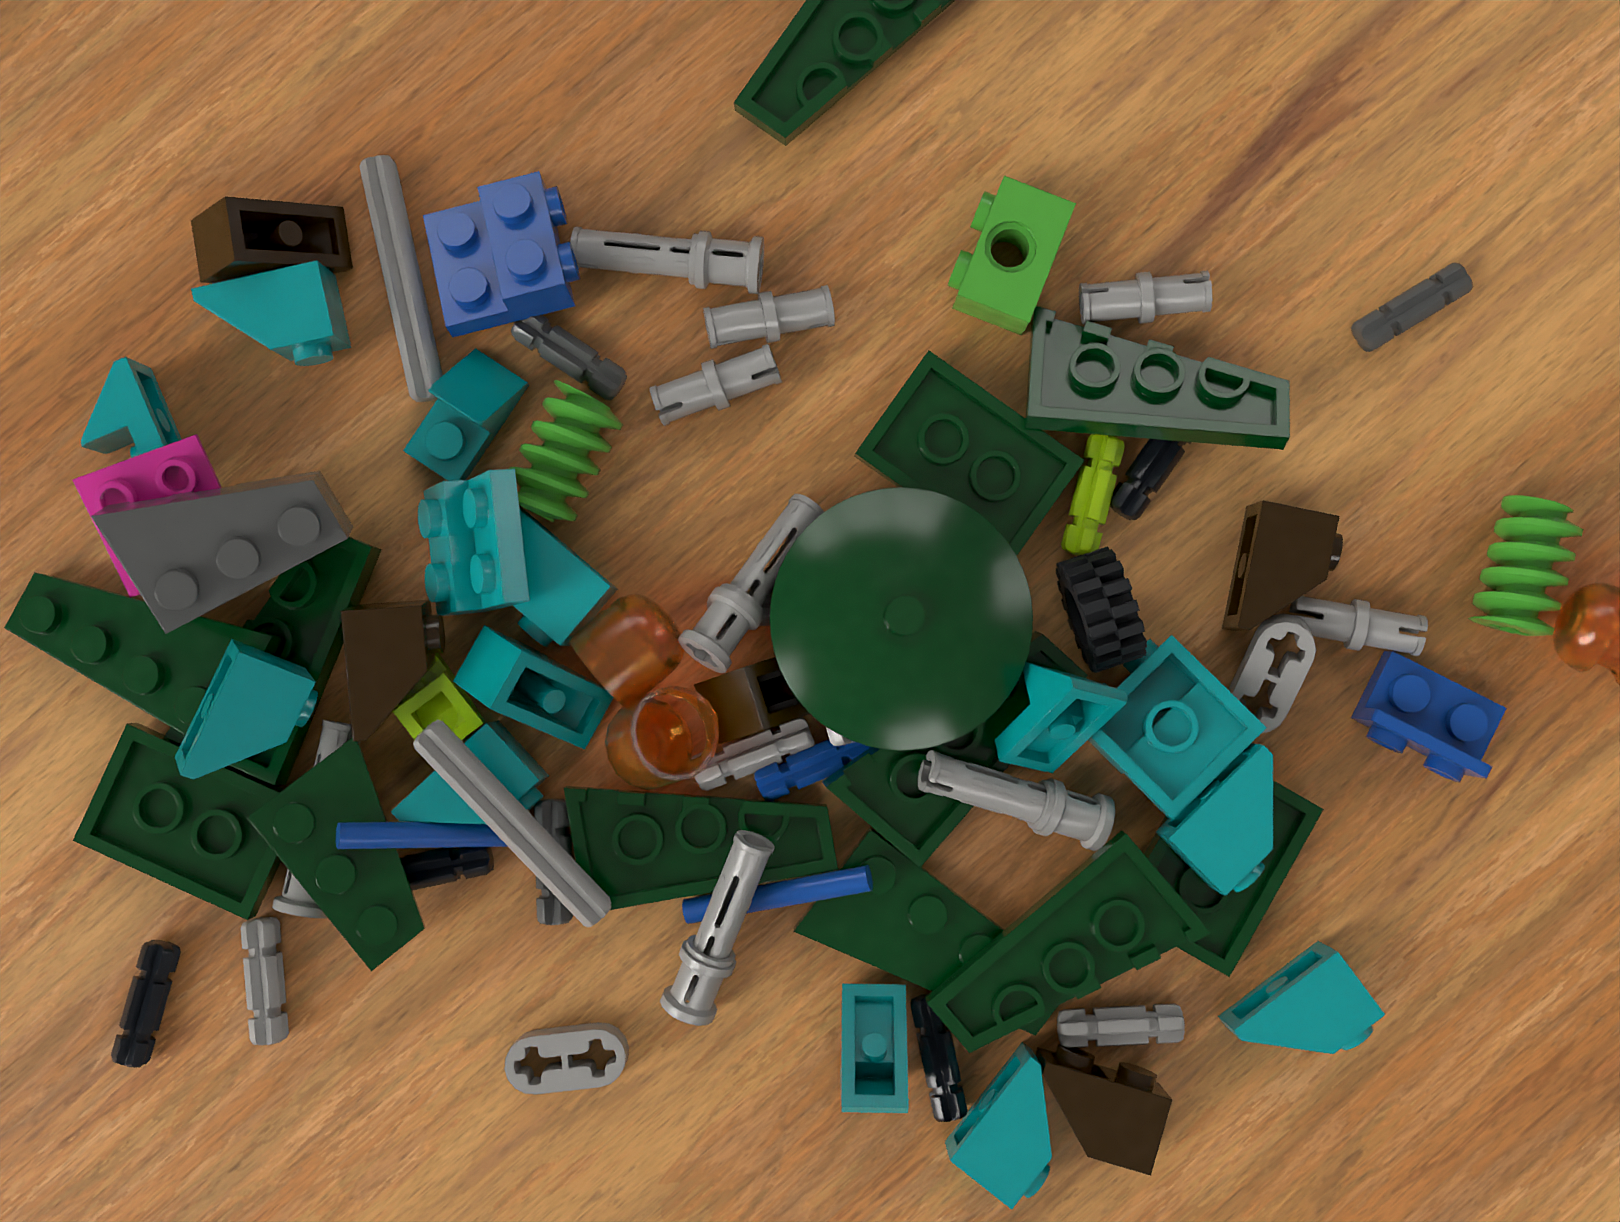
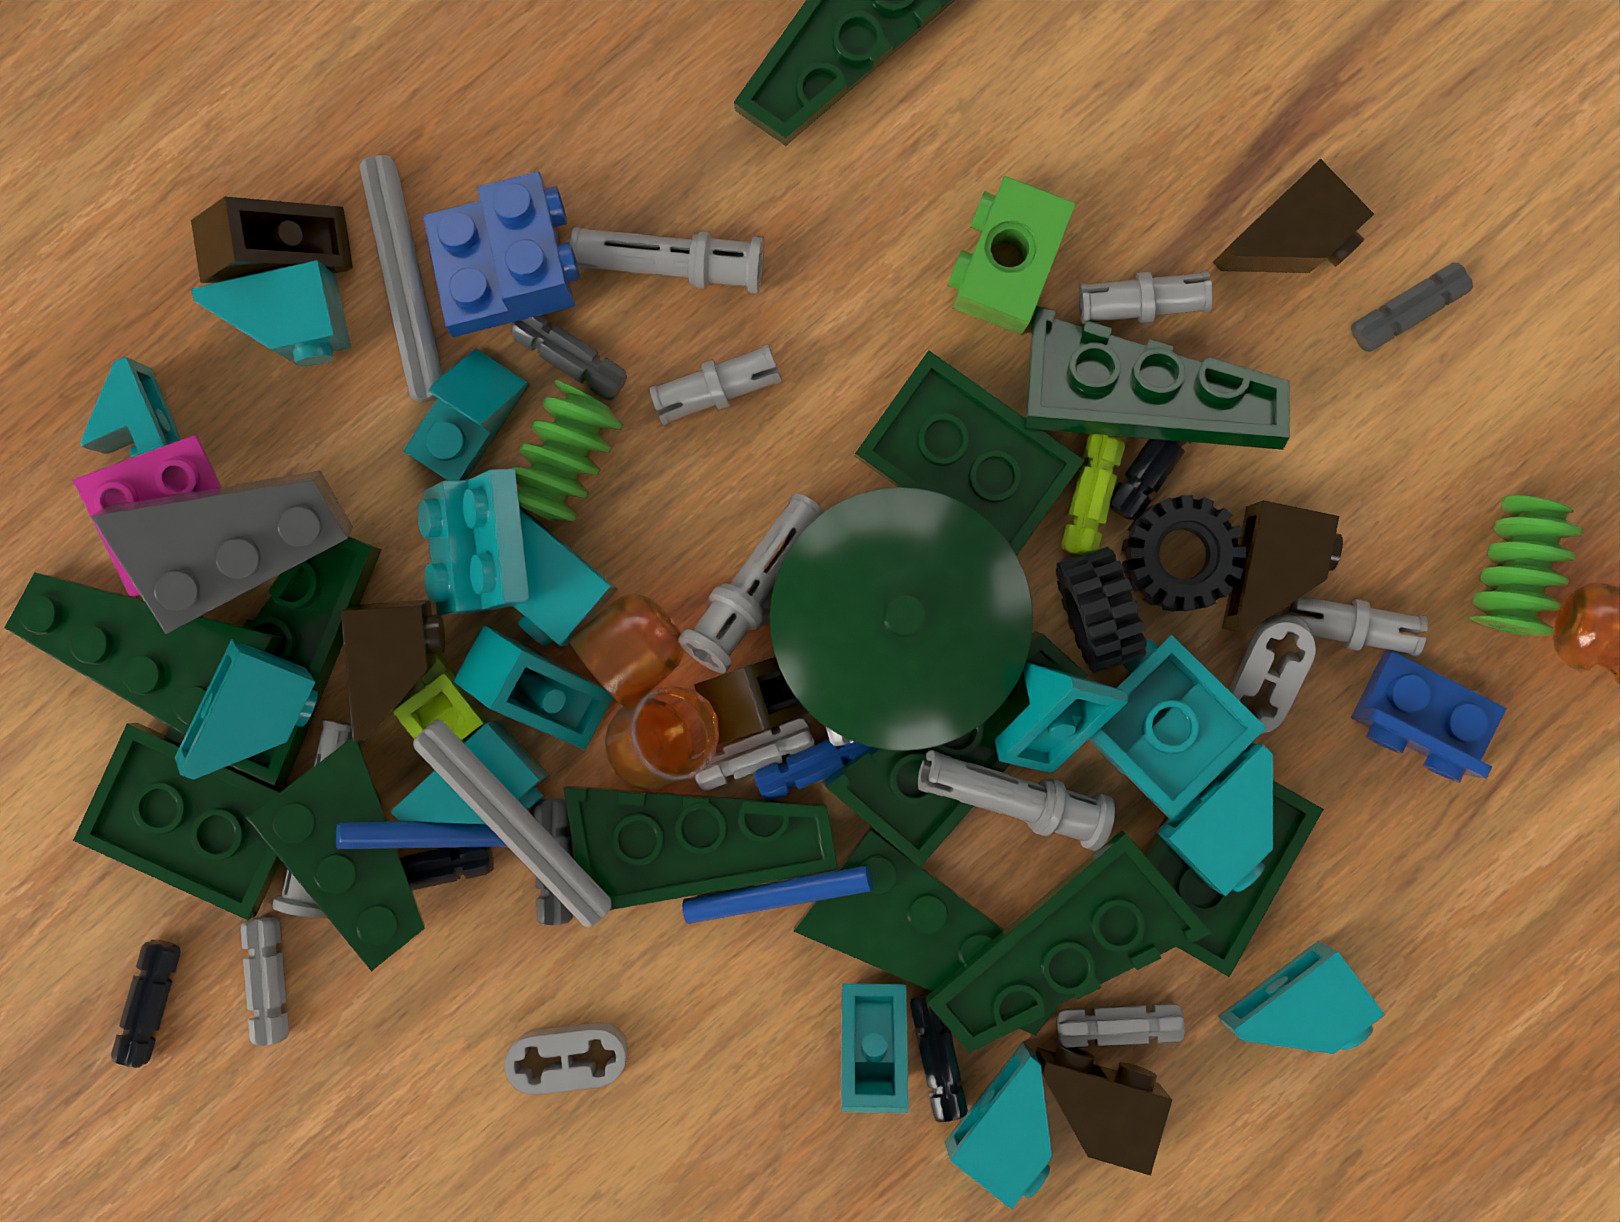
light grey pin [660,830,775,1026] -> none
light grey pin [703,285,835,349] -> none
none -> black tyre [1121,495,1246,612]
none -> dark brown slope [1213,159,1374,273]

